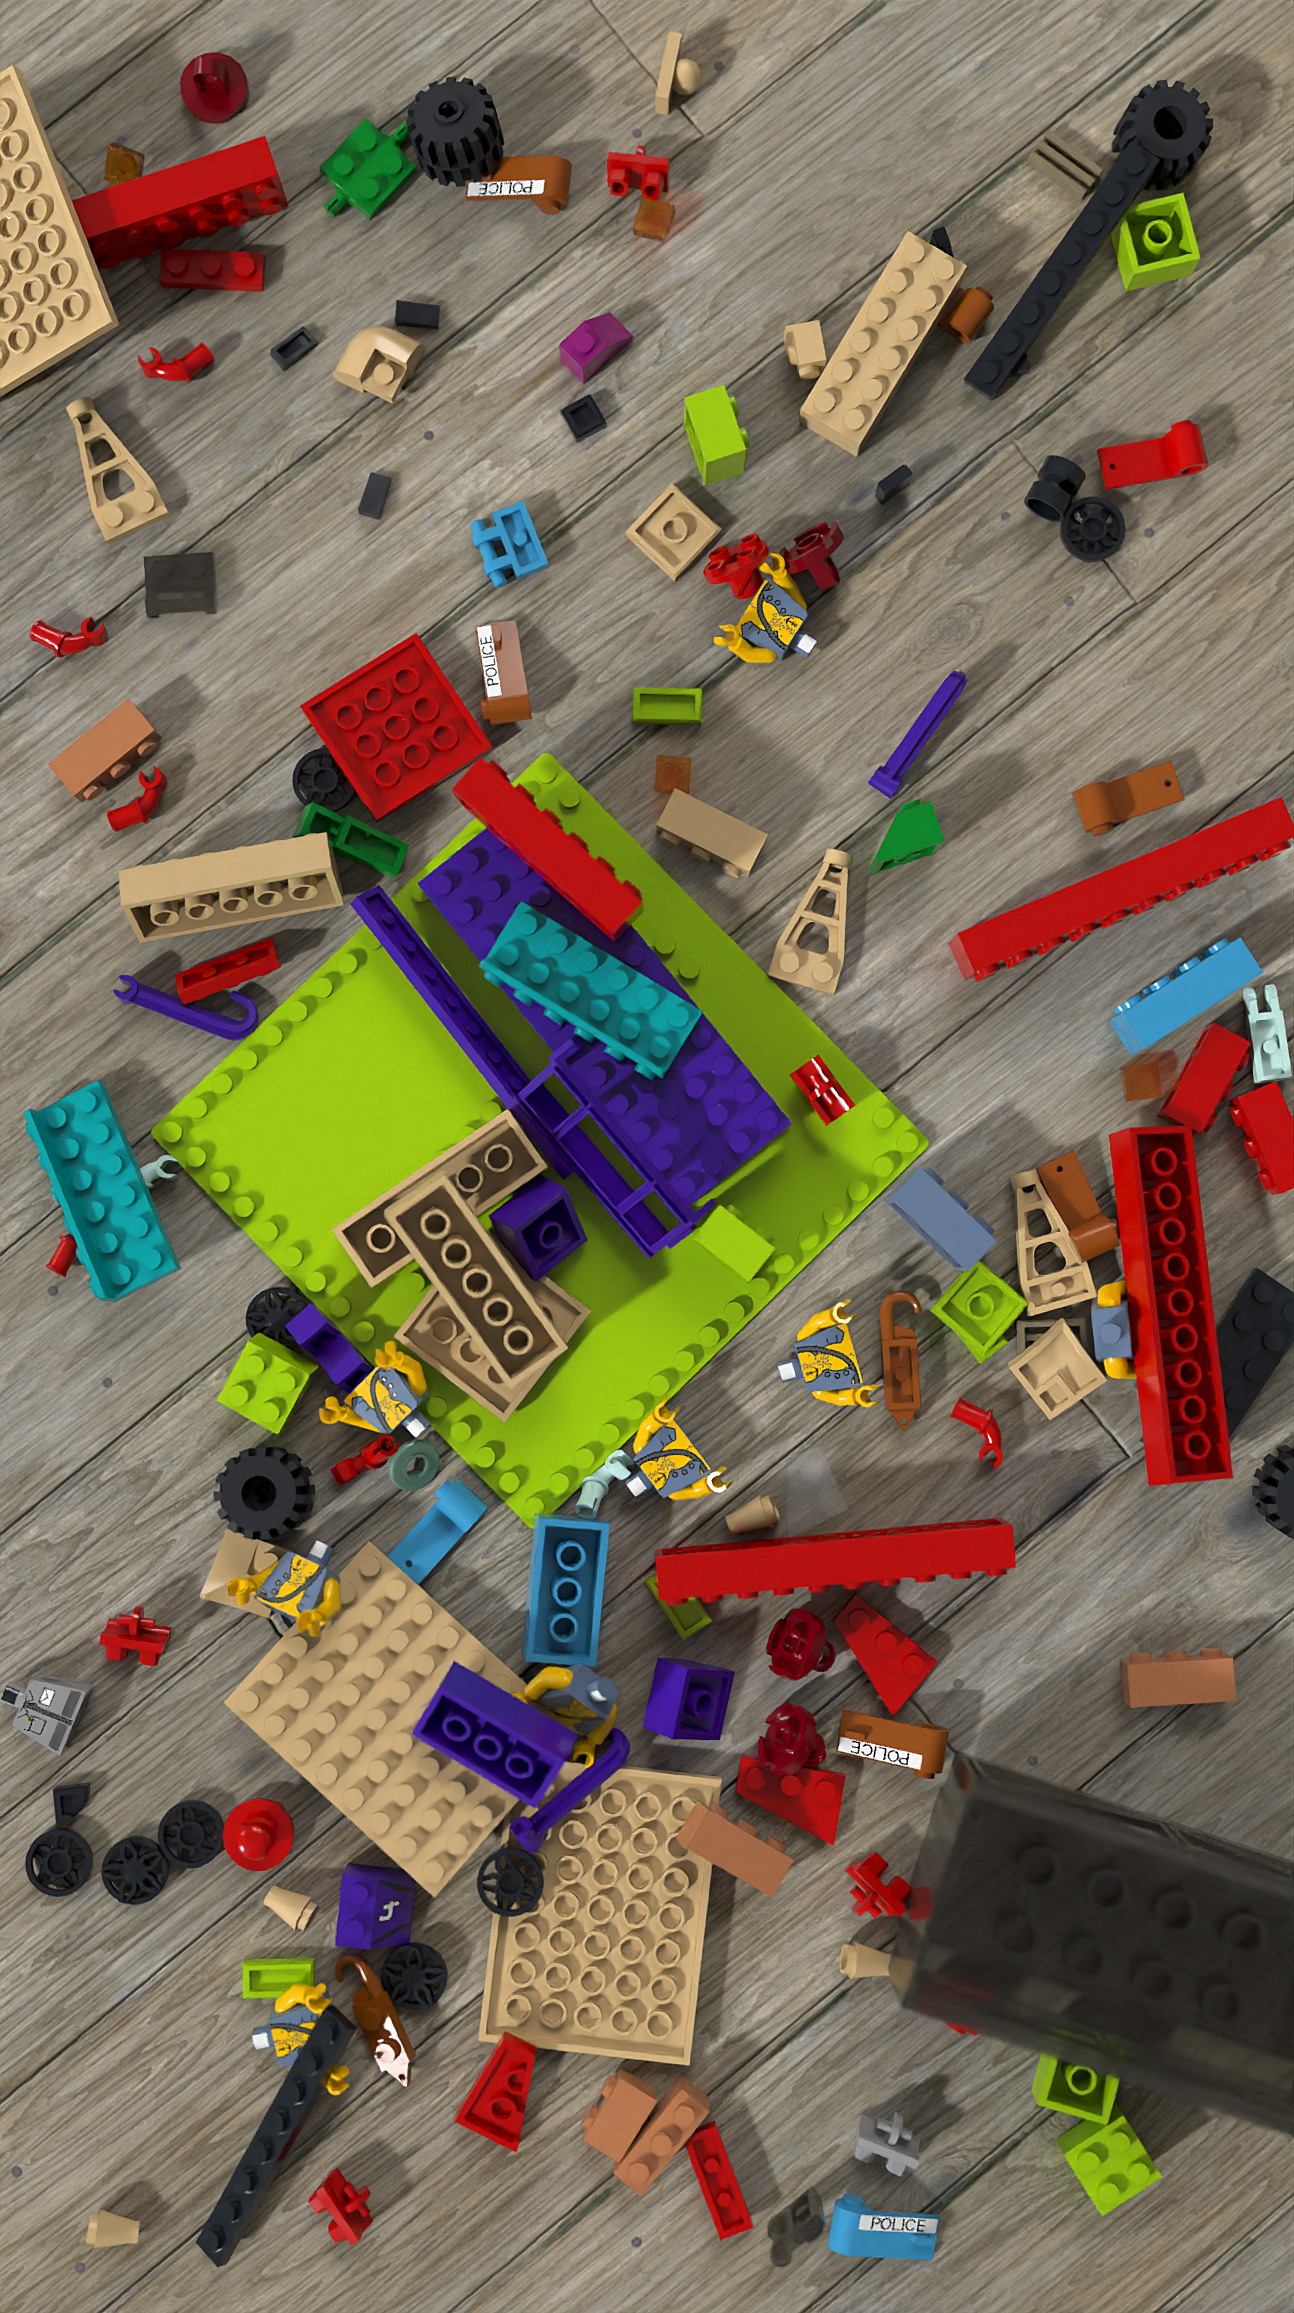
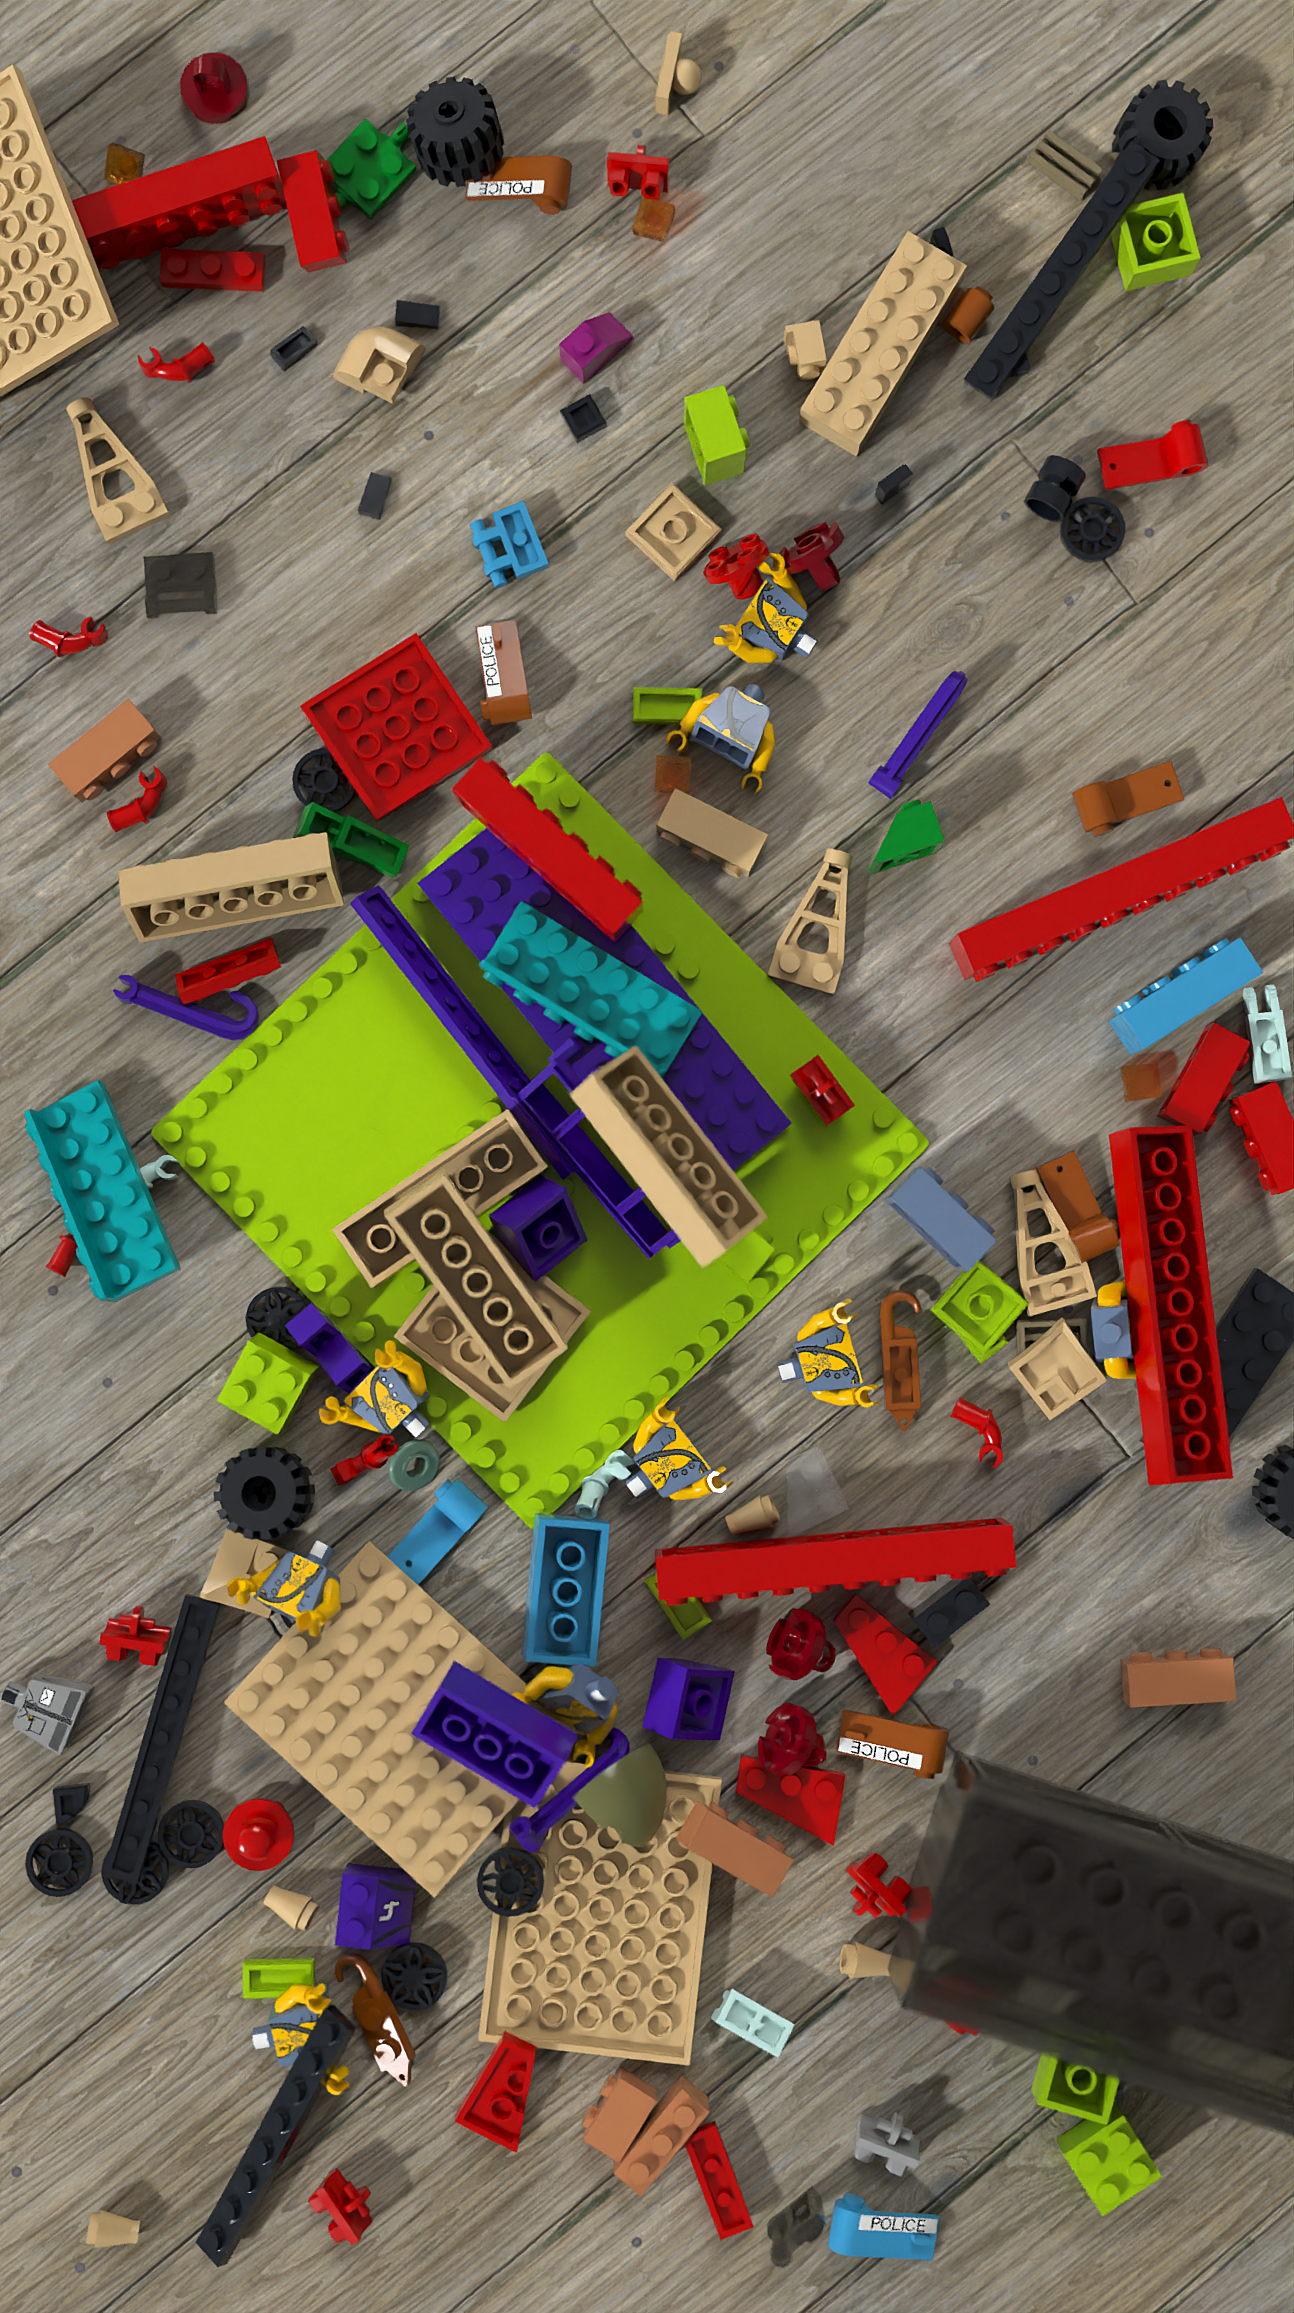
none -> black plate [103,1594,221,1883]
none -> red brick [277,150,349,273]
none -> tan brick [570,1045,768,1268]
none -> olive brick [573,1744,667,1847]
none -> torso [666,684,775,794]
none -> light aqua hinge [711,1988,795,2058]
none -> black brick [908,1578,990,1648]

